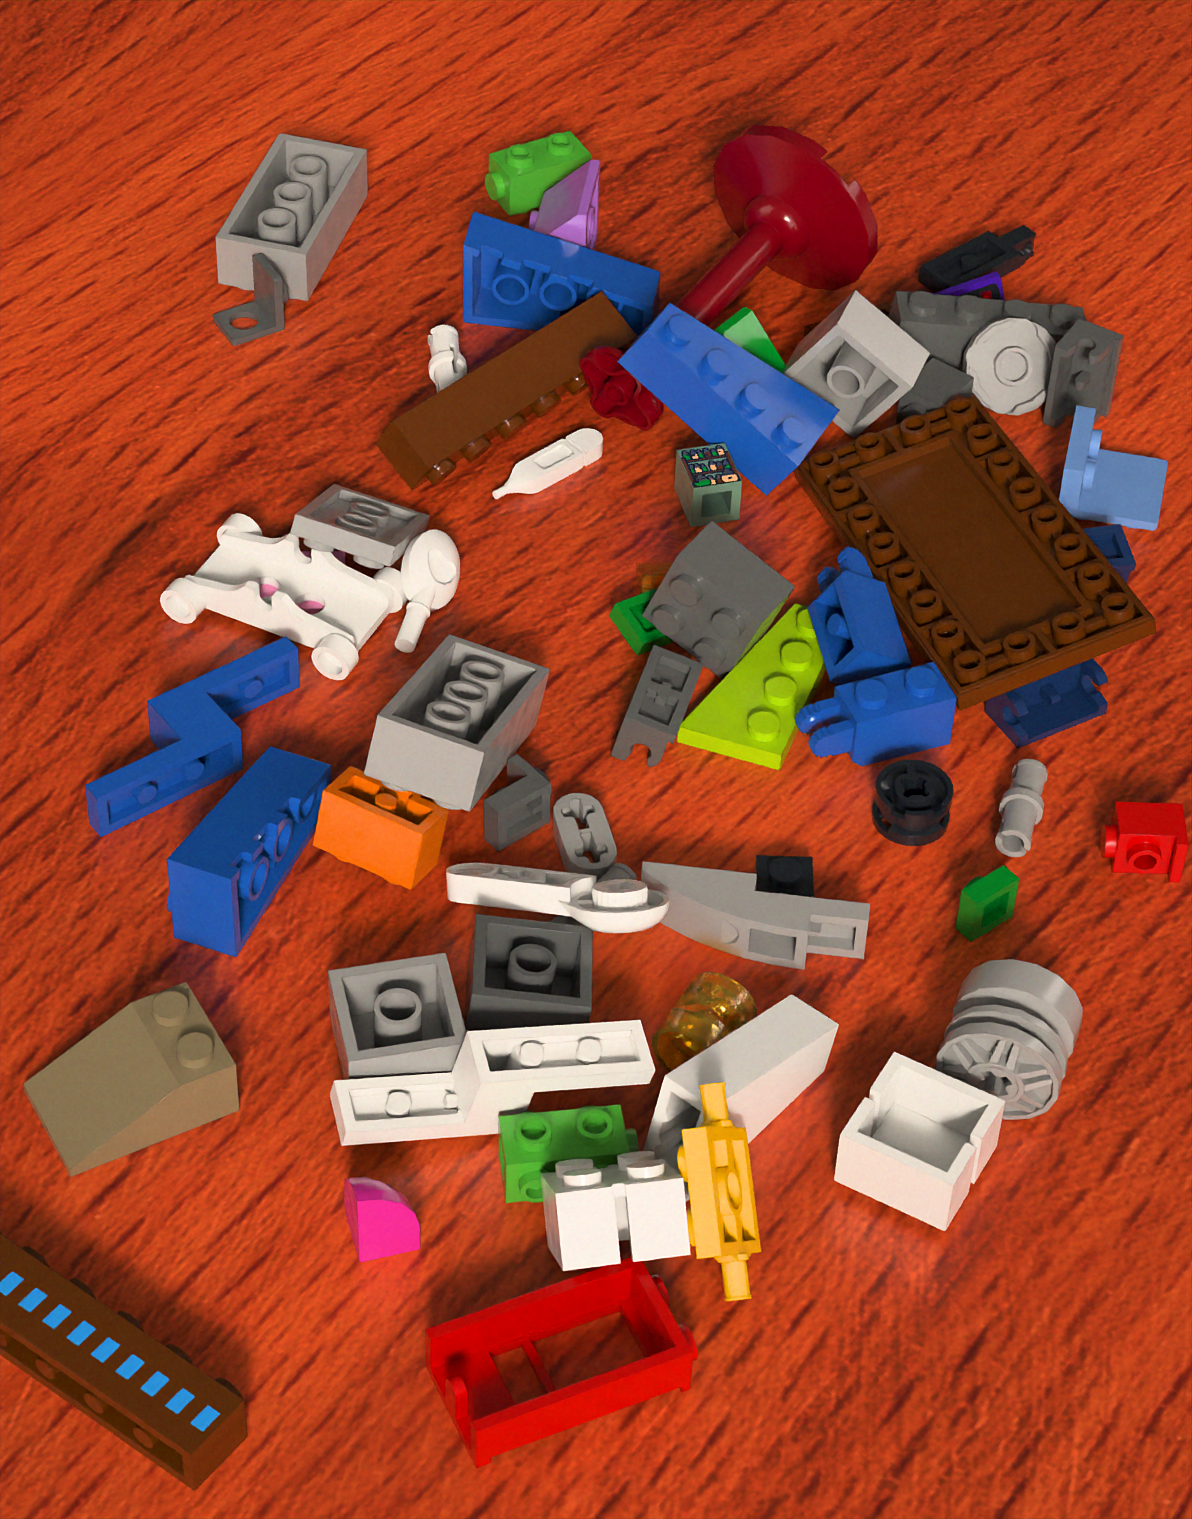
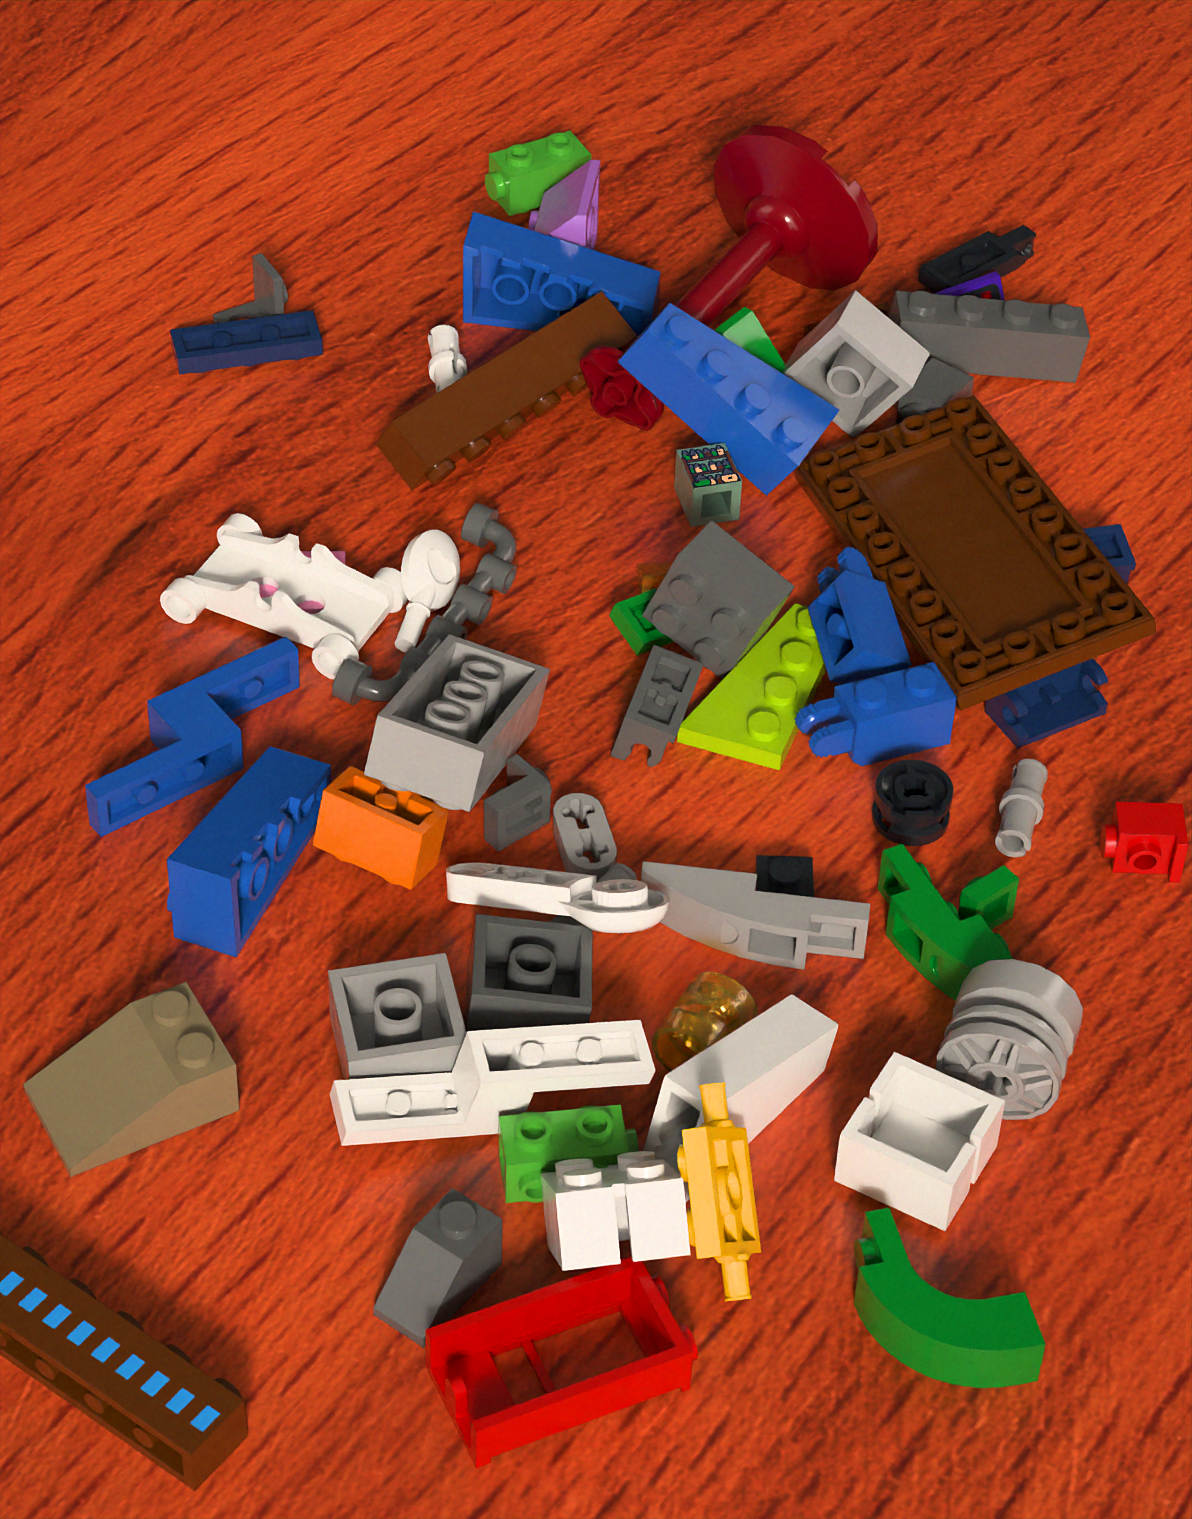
light grey brick [215,133,368,301] -> none
light grey plate [290,484,430,569] -> none
dark pink brick [344,1177,420,1263] -> none
white piece [492,428,603,499] -> none
light grey tile [962,317,1056,415] -> none
dark grey hinge [1043,318,1124,428] -> none
medium blue bracket [1059,405,1168,531] -> none
none -> dark blue plate [170,310,323,375]
none -> dark grey bar [332,502,517,706]
none -> dark grey slope [373,1188,502,1347]
none -> green arch [854,1208,1046,1388]
none -> green slope [877,844,1013,1001]

